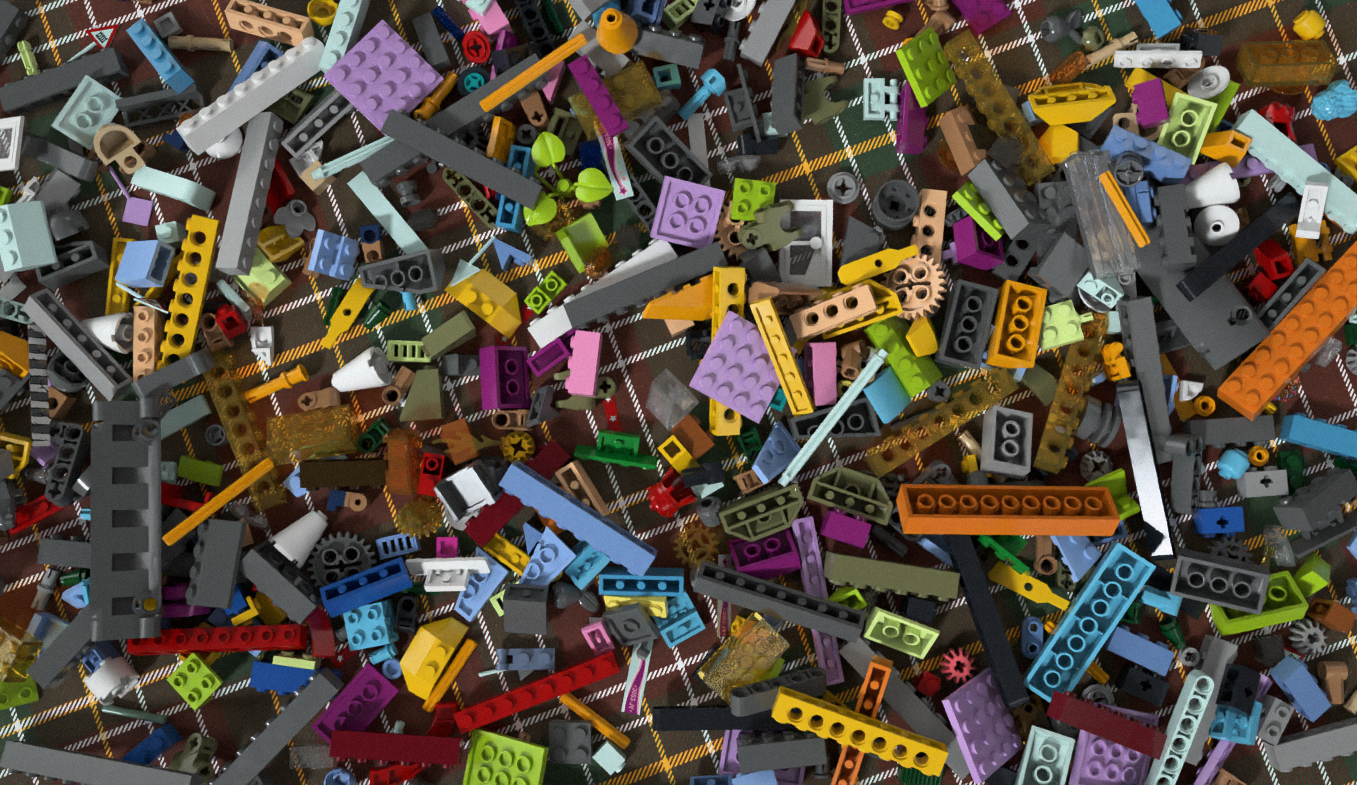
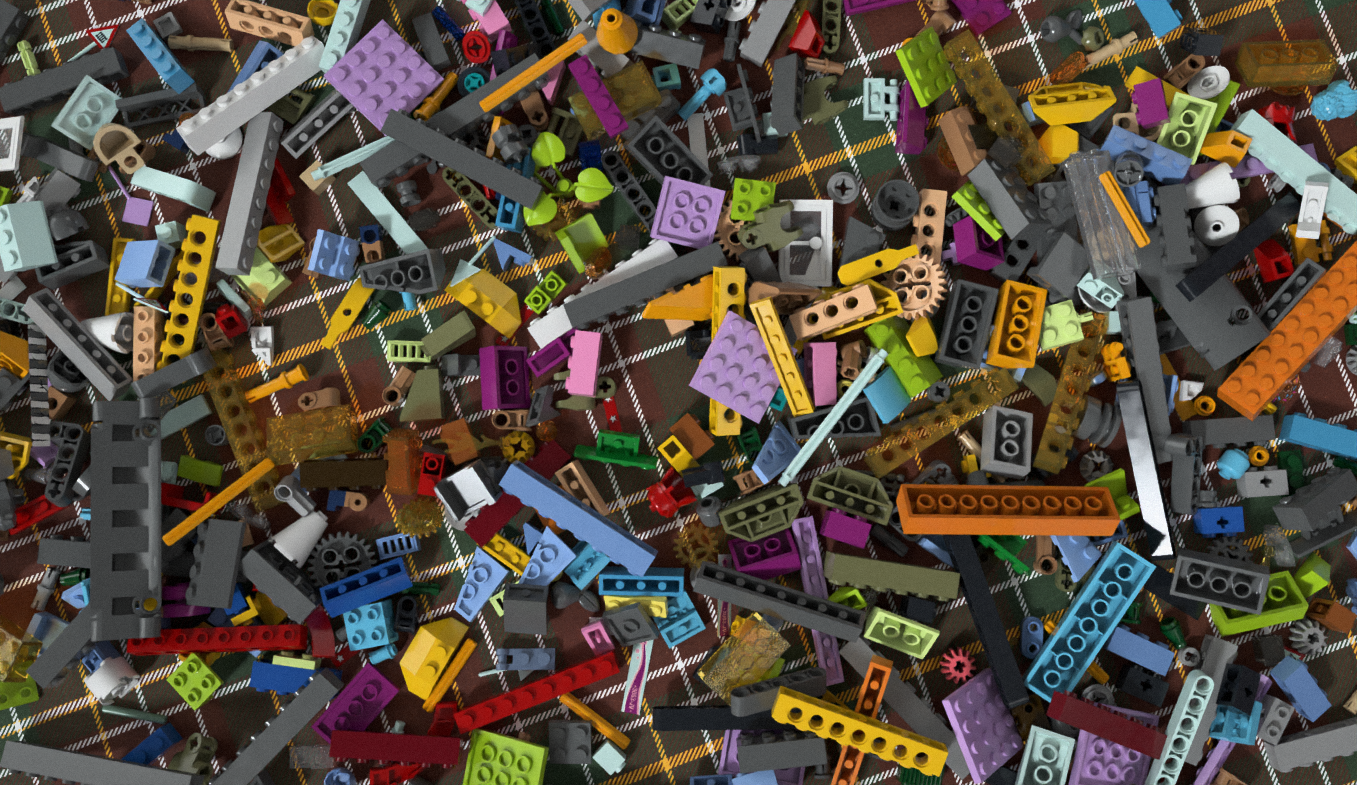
light grey plate [273,200,316,239] -> none
white slope [289,140,324,179] -> none
dark green axle [323,287,344,327] -> none
white cone [331,346,393,392] -> none
medium blue tile [382,657,403,680] -> none
white bracket [405,556,491,592] -> none
dark pink plate [436,537,459,558] -> none
sticker [594,123,634,201] -> none
dark grey hand [636,641,650,660] -> none
clear slope [646,368,699,431] -> none
yellow bush [882,10,903,30] -> none
red brick [912,668,941,698] -> none
yellow piece [988,561,1070,611] -> none
white bracket [1114,43,1202,68] -> none
medium azure piece [1137,585,1183,617] -> none
red brick [1239,272,1279,304] -> none
yellow head [1293,10,1326,41] -> none
medium nougat piece [1317,661,1348,704] -> none
none -> light grey piece [274,475,317,517]
none -> dark grey wheel [492,124,530,164]
none -> clear orange tile [536,421,557,441]

